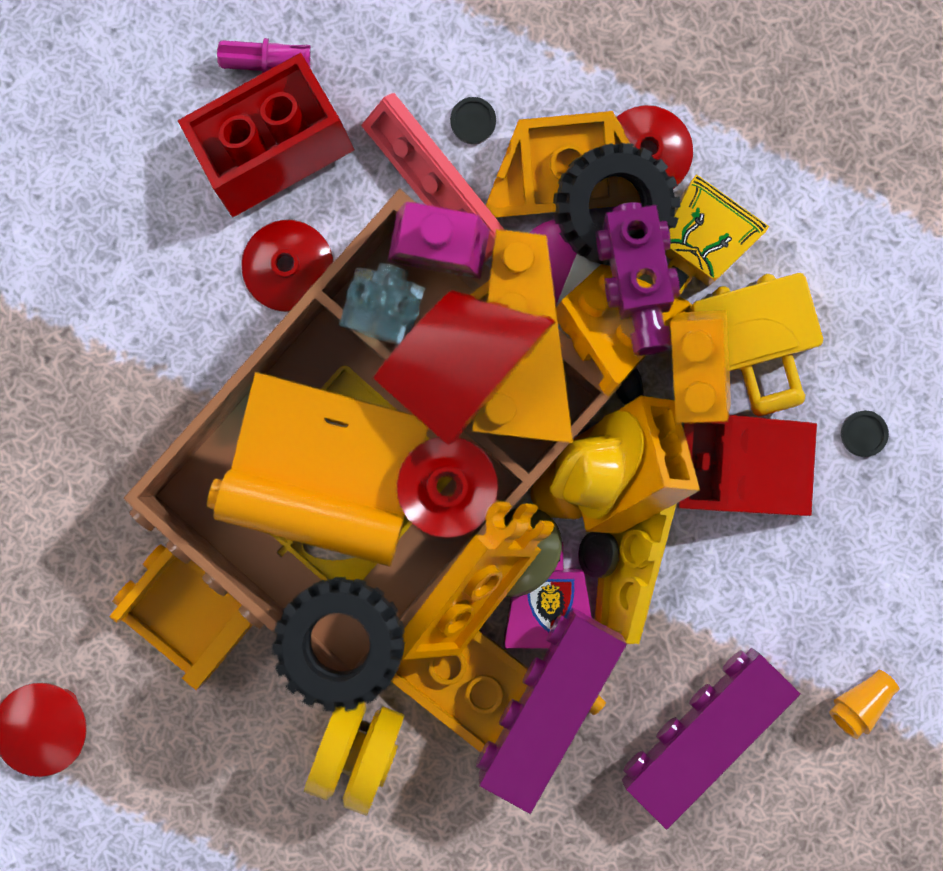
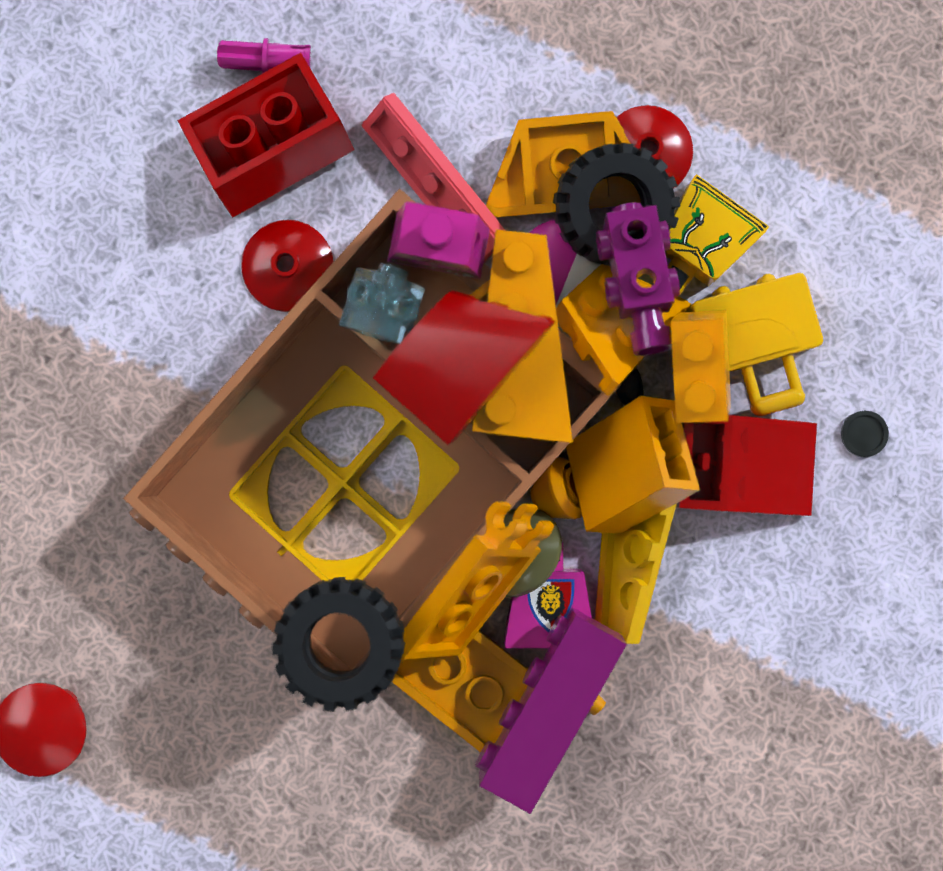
light orange panel [109,544,253,690] -> none
light orange door [207,372,428,567] -> none
yellow wheel [303,702,405,816] -> none
red dish [397,437,498,537] -> none
pearl dark grey piece [450,97,496,144] -> none
yellow piece [550,411,644,519] -> none
pearl dark grey piece [578,532,619,578] -> none
magenta brick [621,648,801,830] -> none
light orange cone [829,669,900,739] -> none

